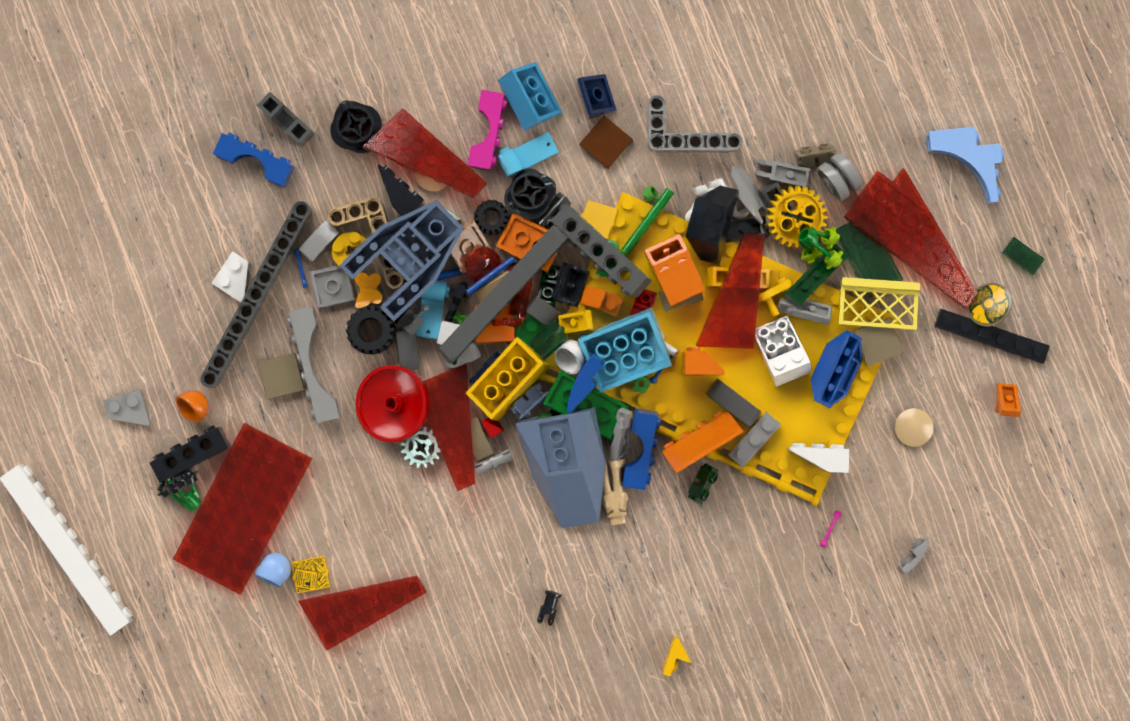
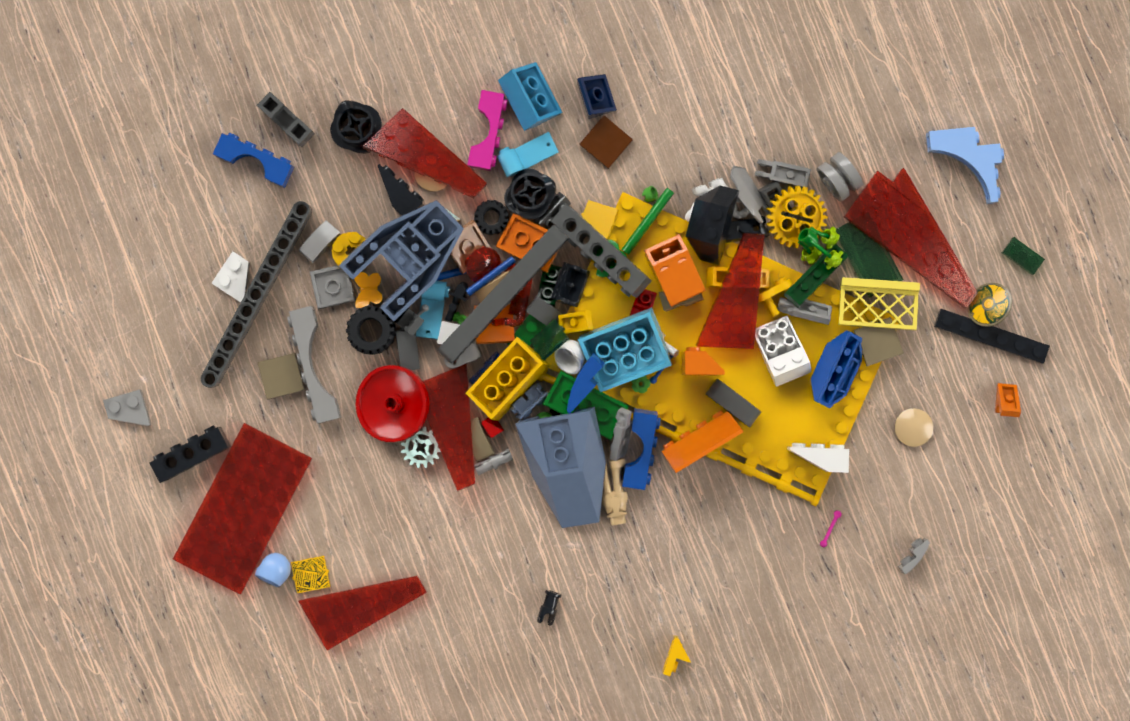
white brick [0,464,133,636] -> none
plant [157,470,201,512] -> none
orange hat [175,390,209,423] -> none
blue hinge [293,249,307,288] -> none
tan beam [328,198,405,290] -> none
orange slope [580,285,623,317] -> none
light grey beam [648,95,743,153] -> none
dark green hinge [688,463,719,504] -> none
light grey plate [728,412,781,468] -> none
dark tan hinge [795,143,836,167] -> none

